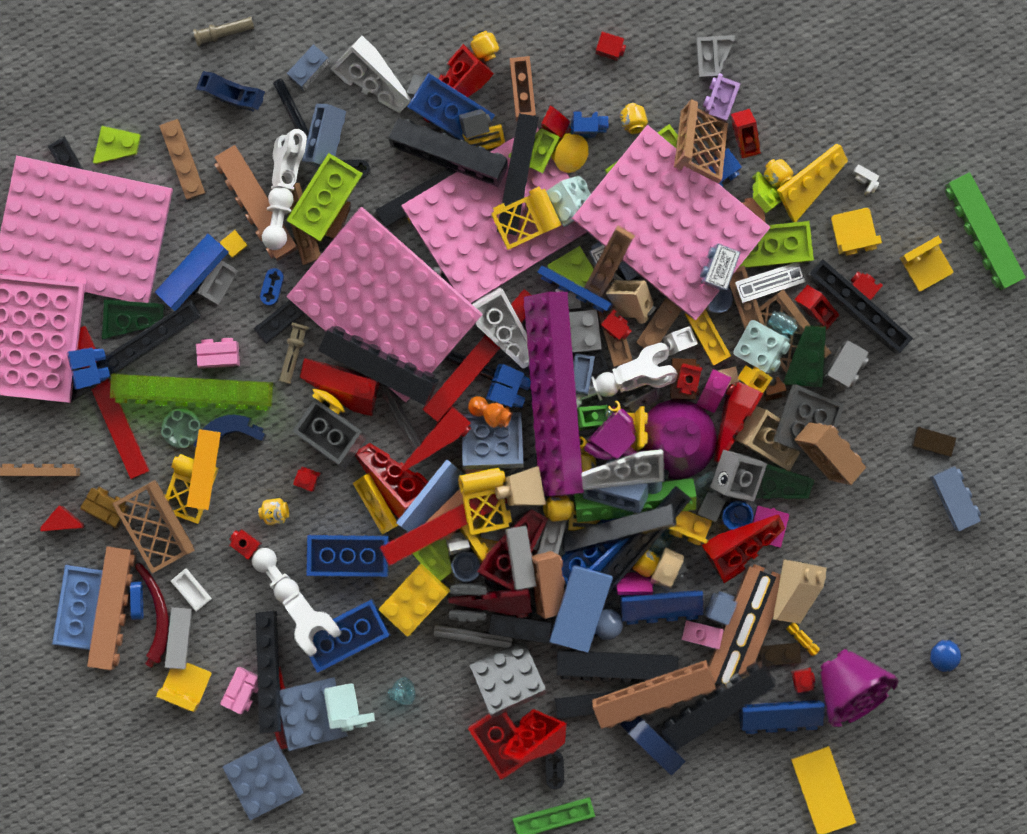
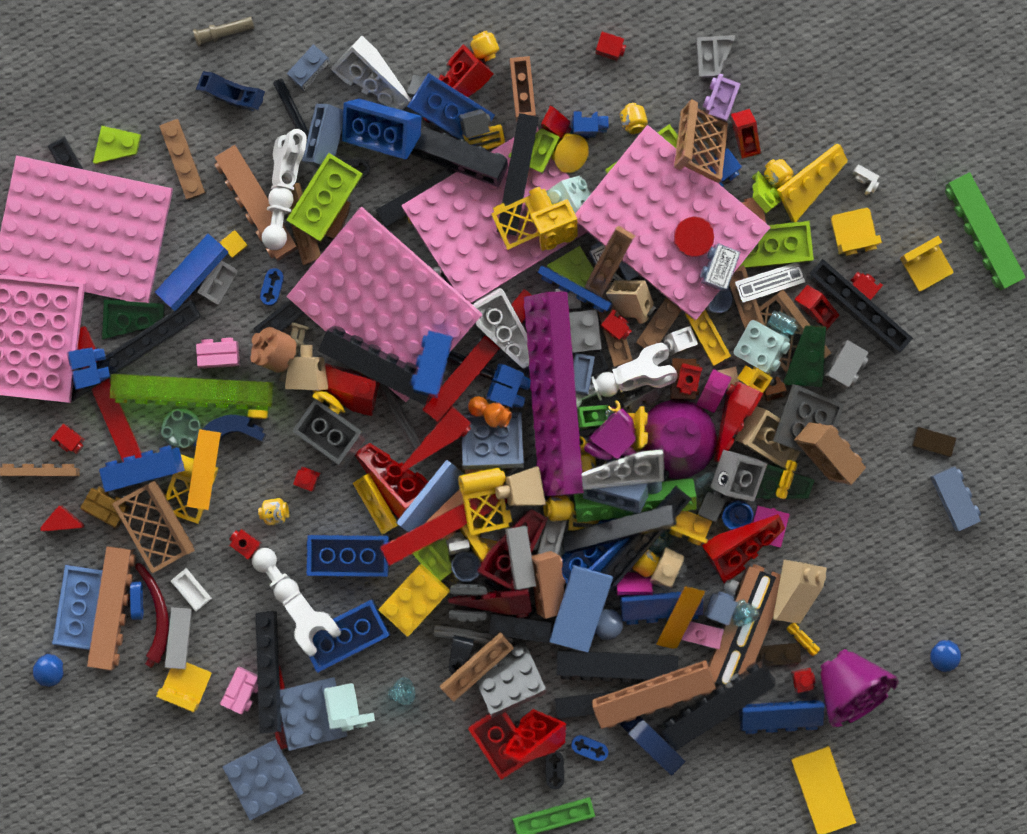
none -> blue hair [33,654,64,687]
none -> red brick [50,424,85,454]
none -> blue brick [99,445,185,492]
none -> yellow tile [247,410,268,419]
none -> nougat brick [250,327,296,373]
none -> tan torso [285,345,328,390]
none -> blue slope [342,99,422,159]
none -> blue brick [411,331,453,398]
none -> medium nougat plate [440,633,514,702]
none -> black piece [449,635,474,675]
none -> yellow bracket [531,199,578,251]
none -> blue beam [571,735,608,761]
none -> light orange sticker [656,586,706,649]
none -> red tile [674,216,714,257]
none -> light grey hinge [723,580,740,597]
none -> clear light blue brick [732,600,760,626]
none -> yellow axle [776,460,798,499]

